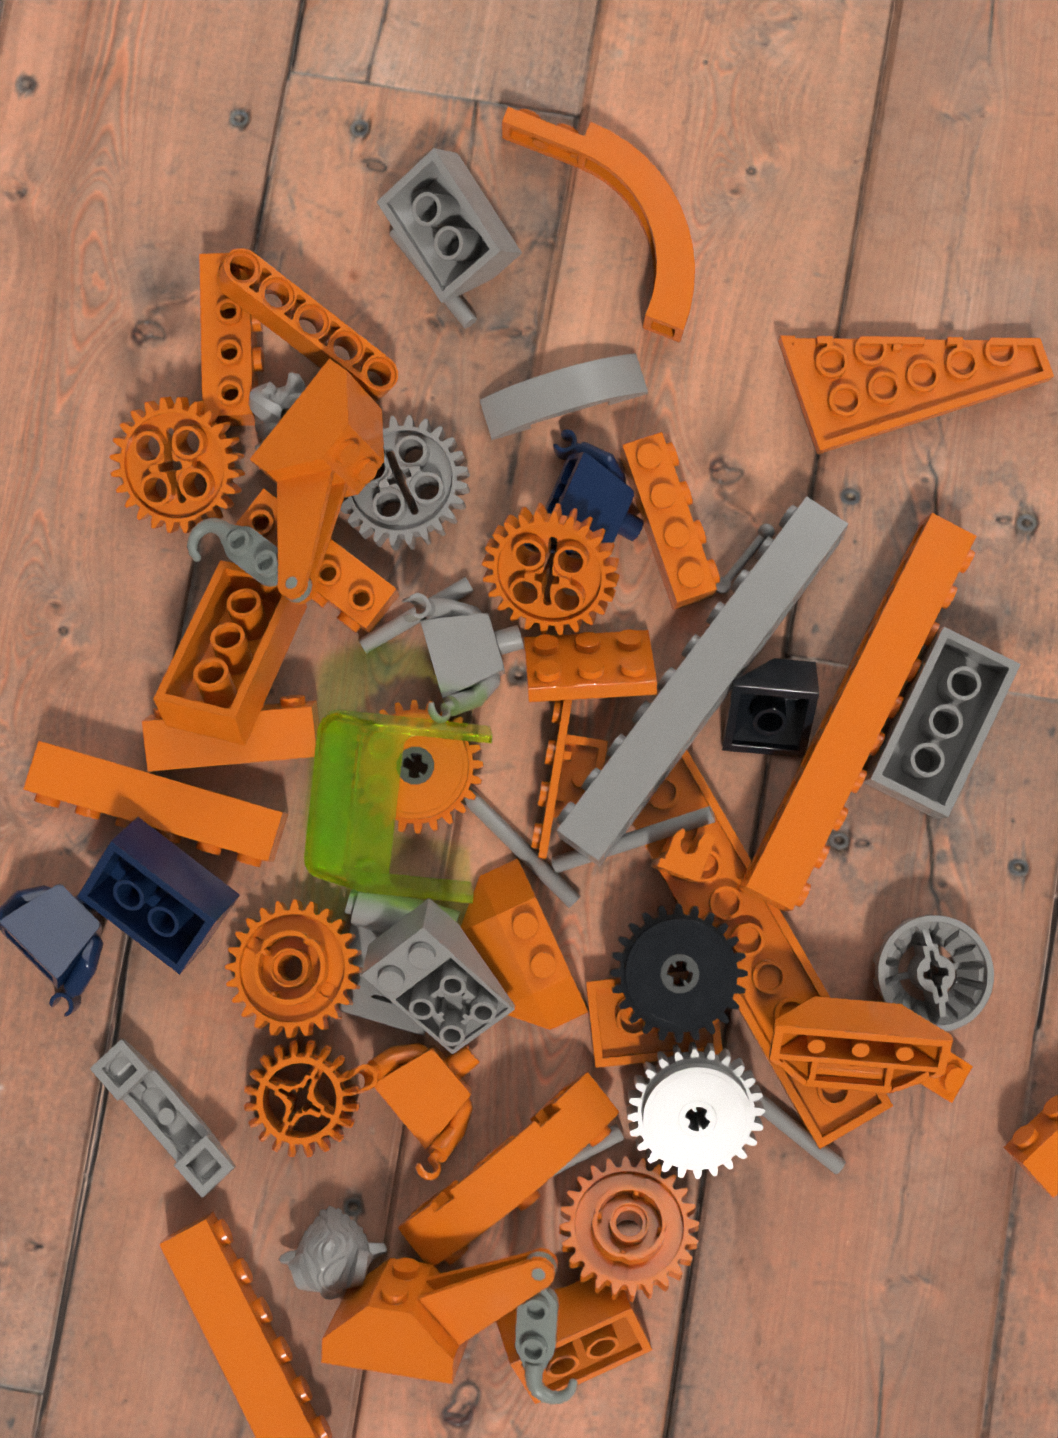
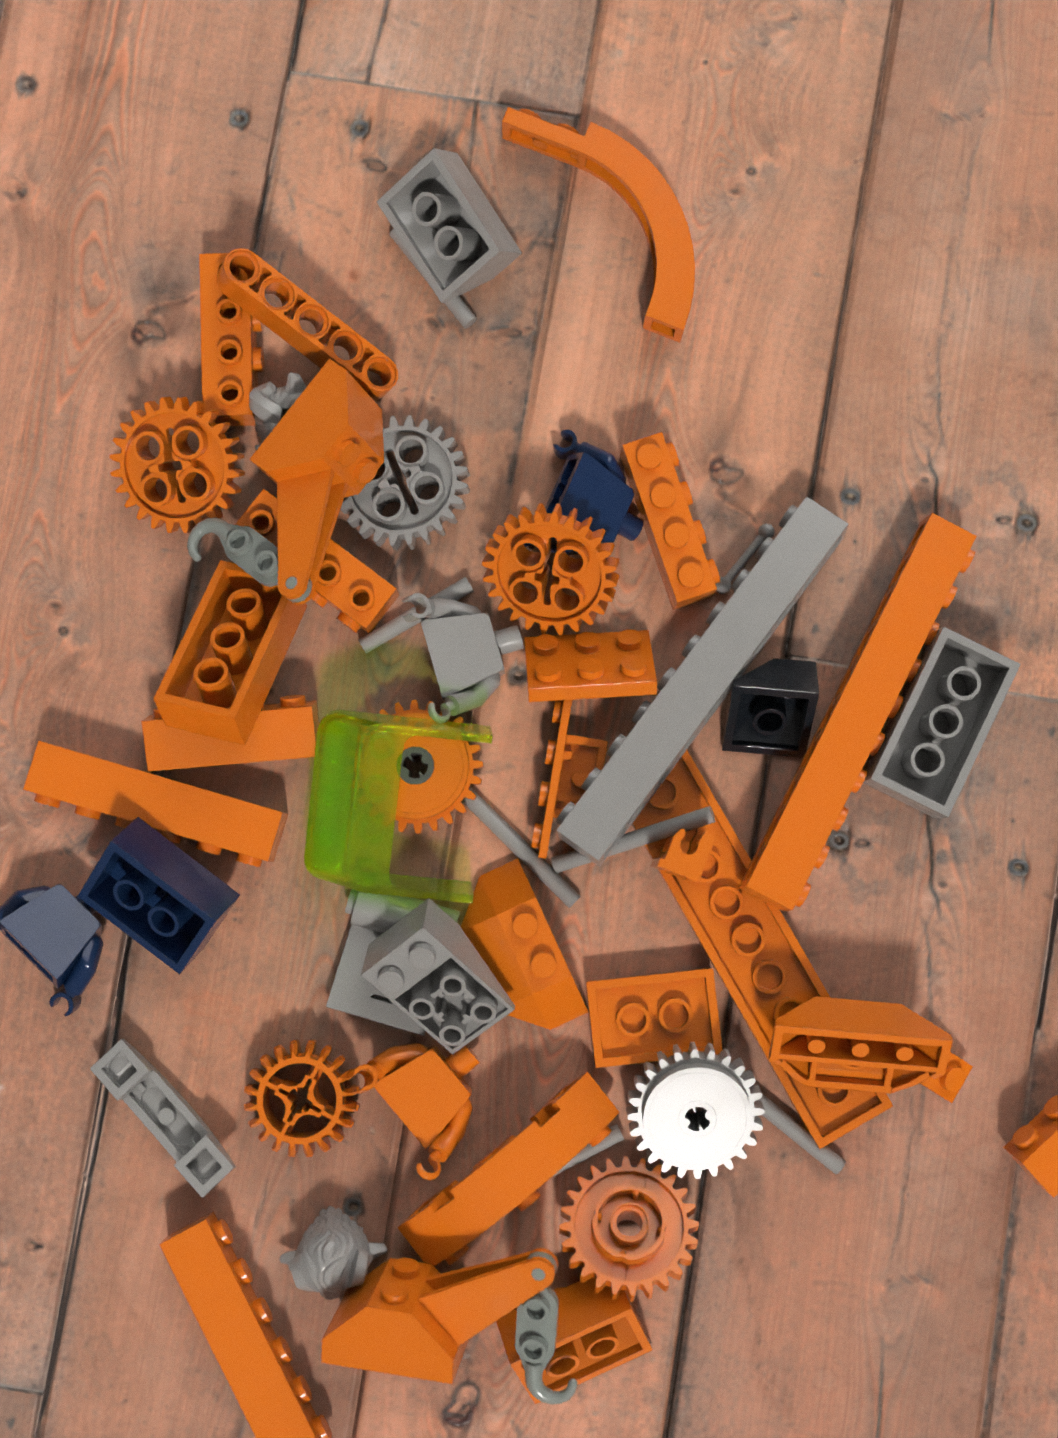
orange gear [225,899,363,1038] -> none
light grey slope [480,354,648,440] -> none
black gear [609,904,748,1043] -> none
orange wing [778,335,1054,455] -> none
light grey gear [873,915,994,1032] -> none

